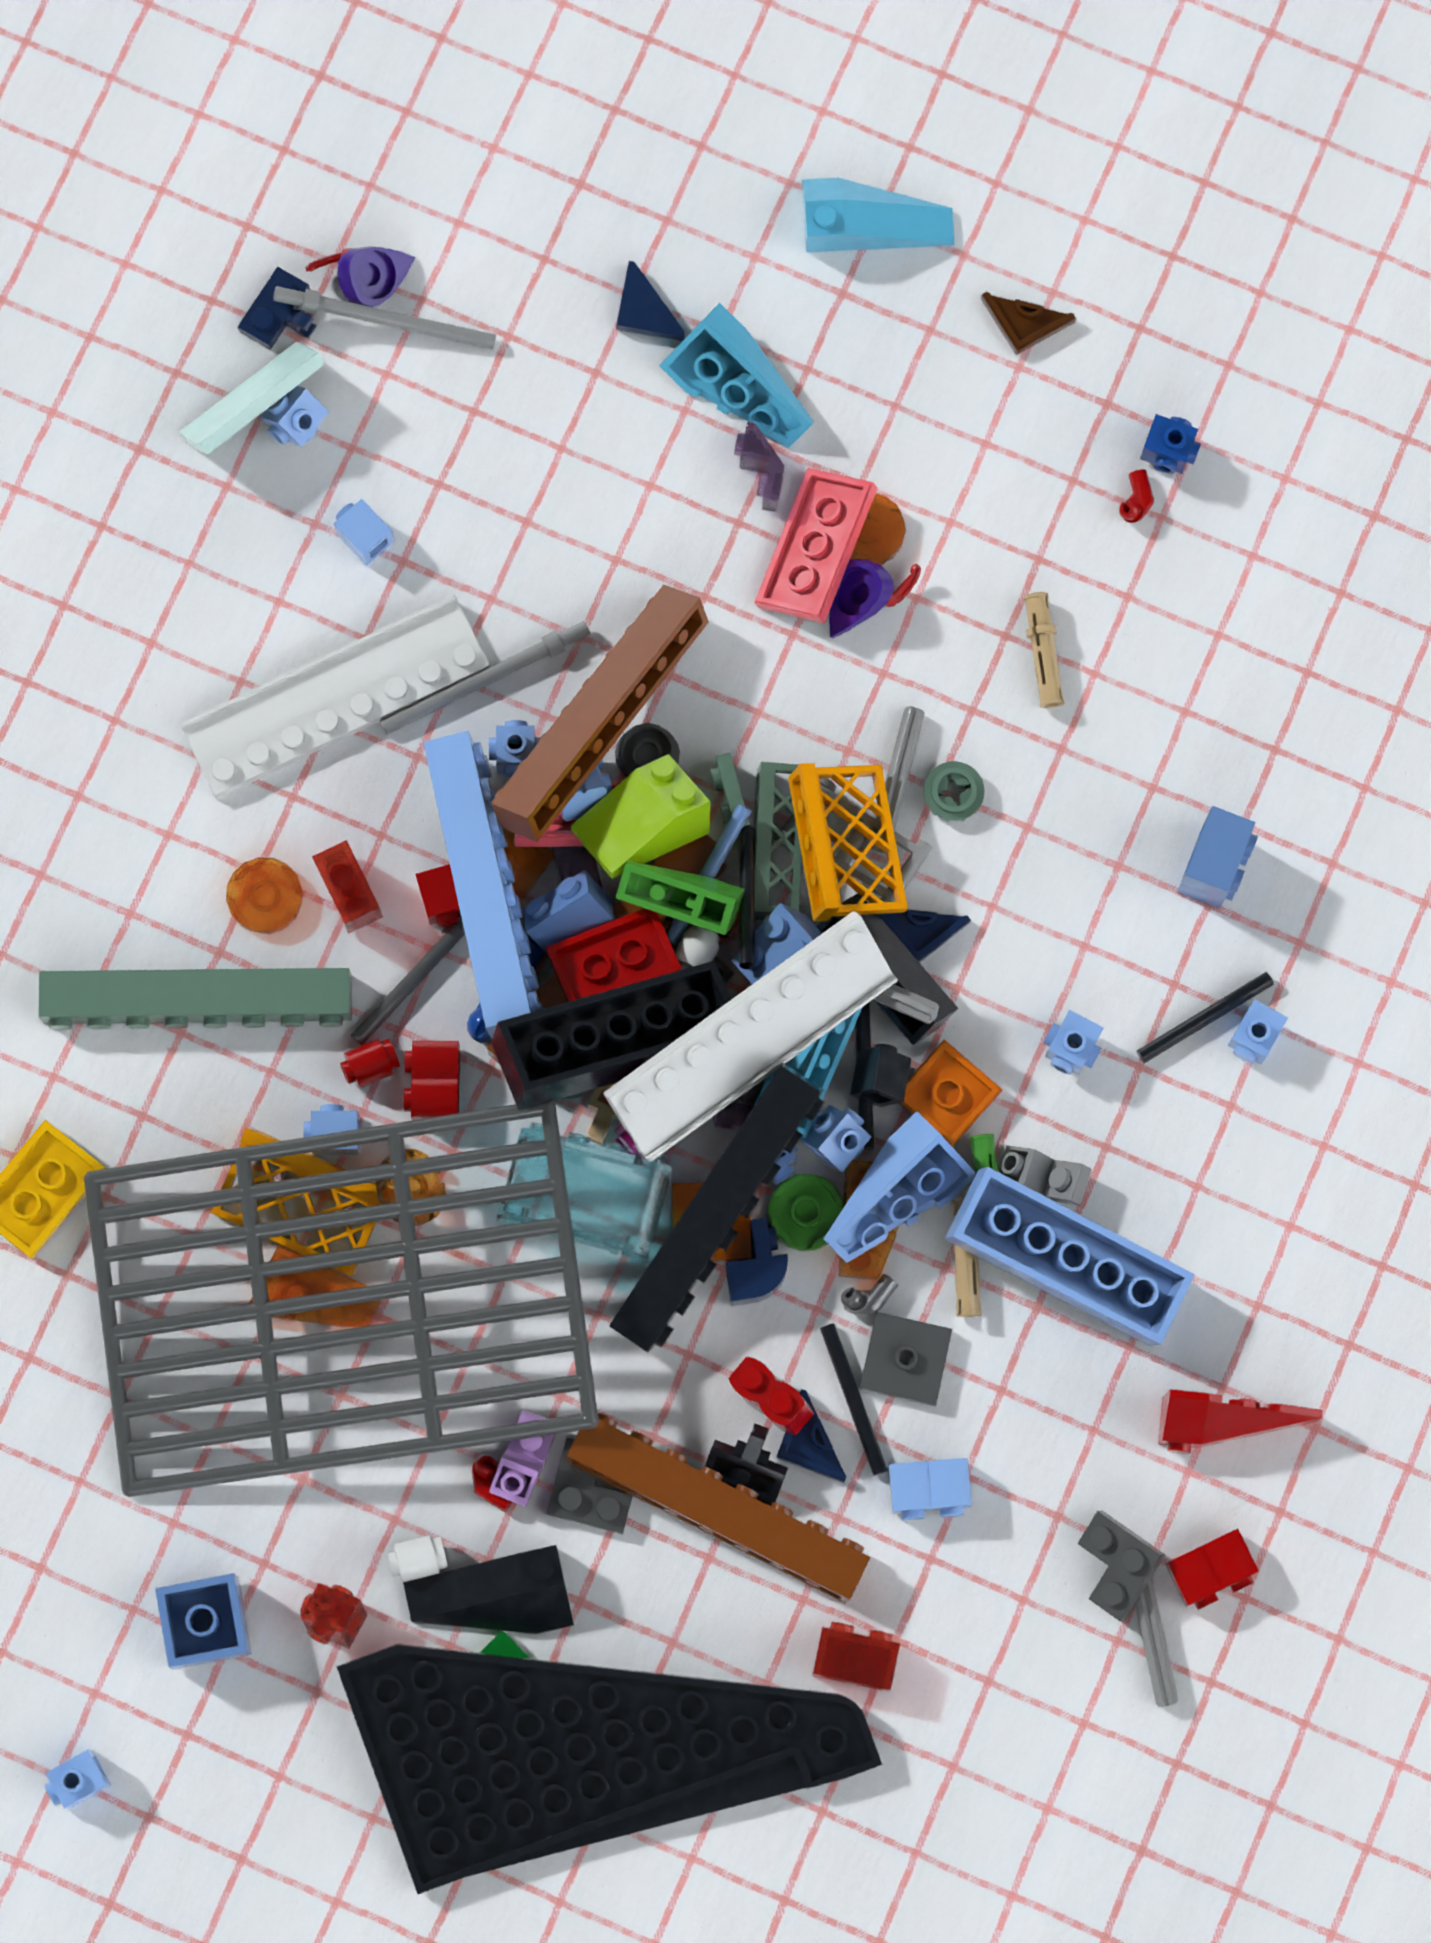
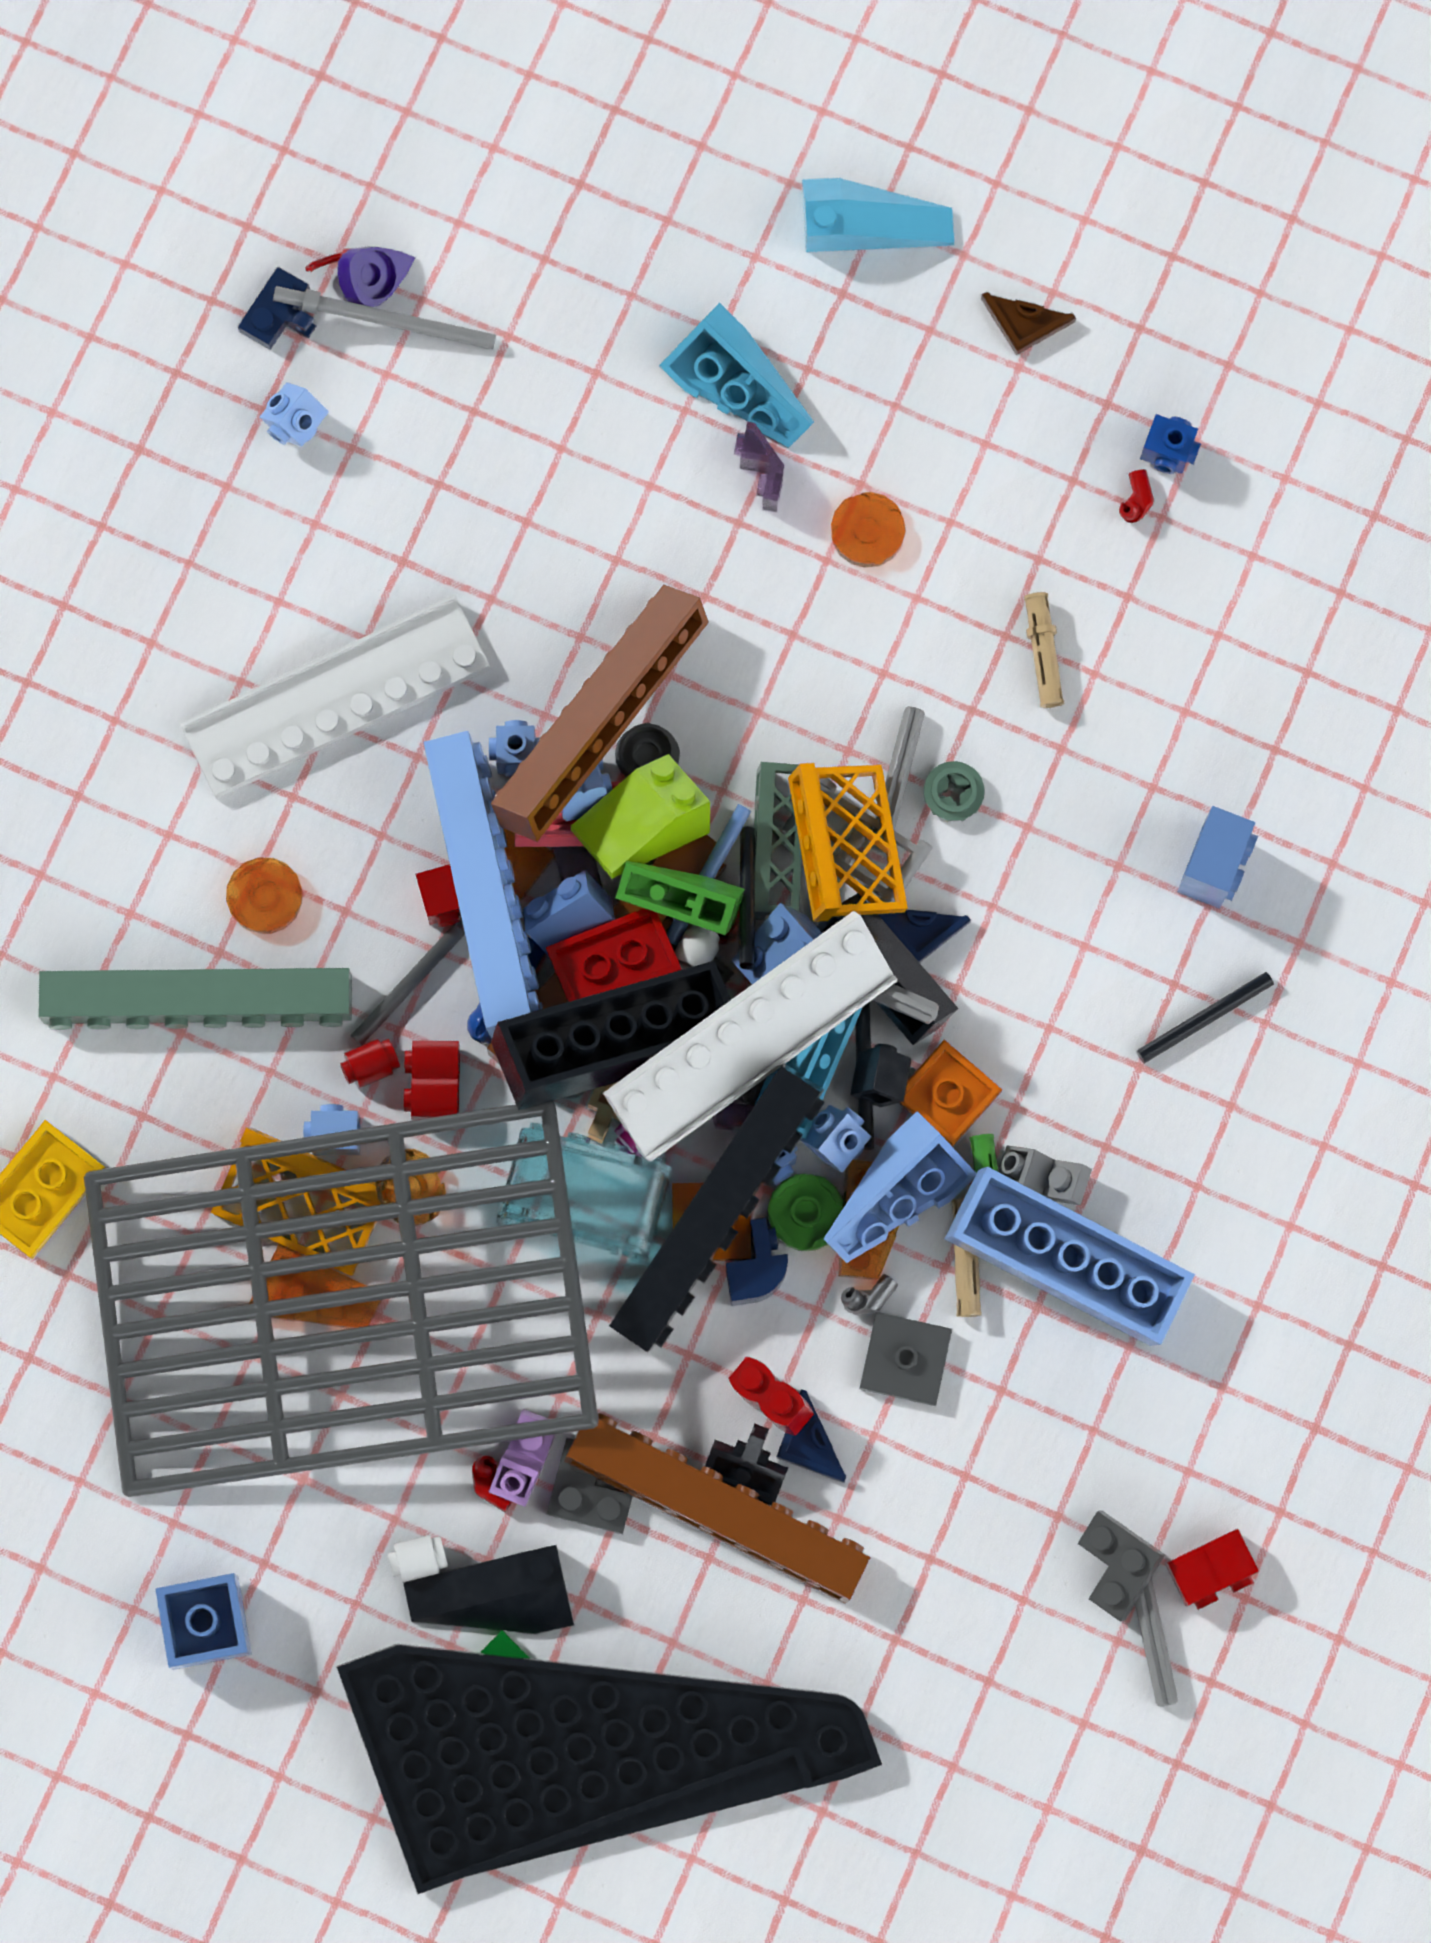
light blue brick [44,1749,112,1809] -> none
light aqua tile [179,342,325,455] -> none
clear red brick [300,1582,367,1649] -> none
clear red brick [312,840,383,934] -> none
light blue brick [334,499,394,566] -> none
light grey bar [380,621,590,735] -> none
dark blue tile [616,261,685,341] -> none
sand green plate [710,752,750,836] -> none
coral tile [754,468,878,624] -> none
clear red brick [812,1621,900,1692] -> none
black bar [820,1323,888,1476] -> none
dark purple piece [829,558,921,638] -> none
light blue brick [888,1458,972,1521] -> none
light blue brick [1043,1010,1103,1075] -> none
red wedge [1158,1389,1323,1454] -> none
light blue brick [1228,999,1288,1064] -> none

